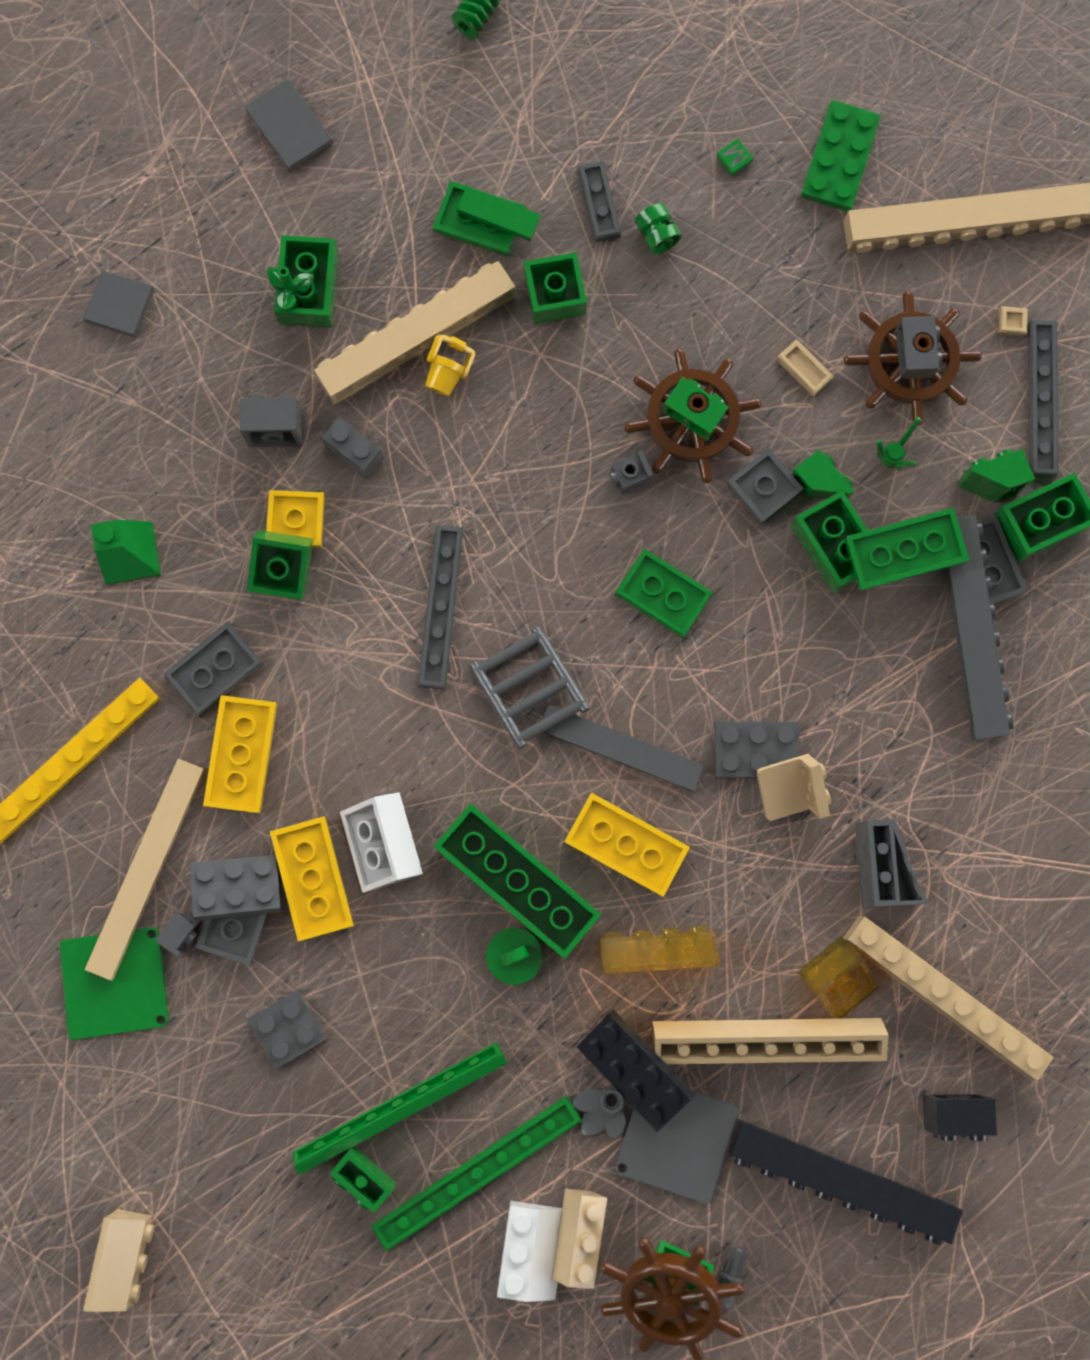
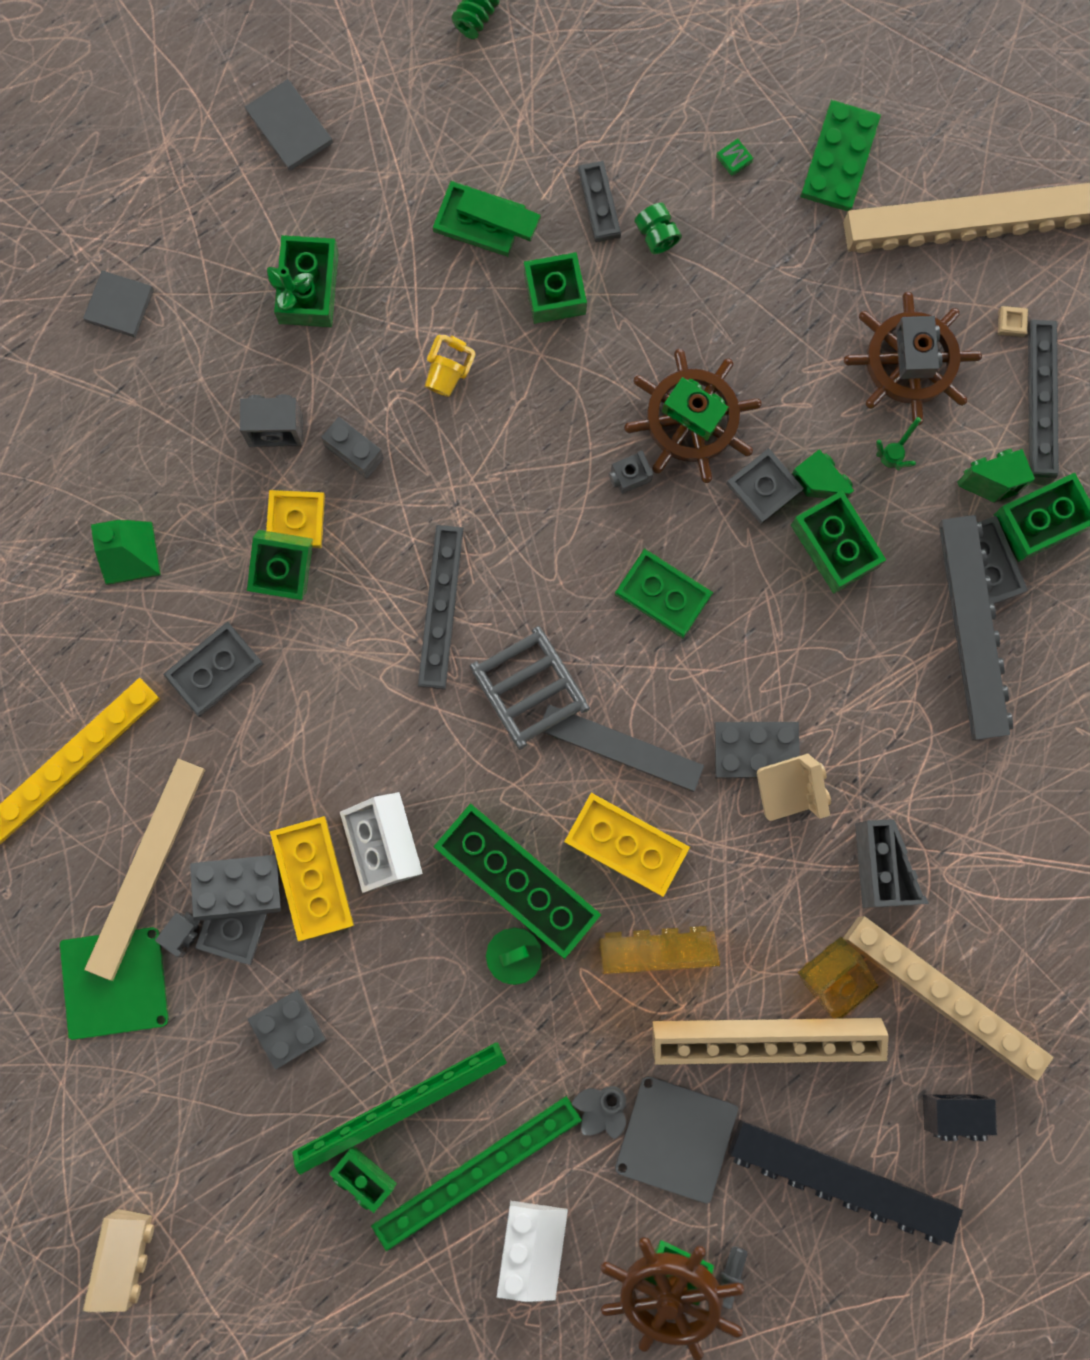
yellow plate [203,695,277,814] -> none
tan brick [314,261,516,405] -> none
tan brick [552,1188,607,1289] -> none
black plate [577,1009,696,1132] -> none
tan tile [776,339,834,397] -> none
green plate [844,507,970,591] -> none

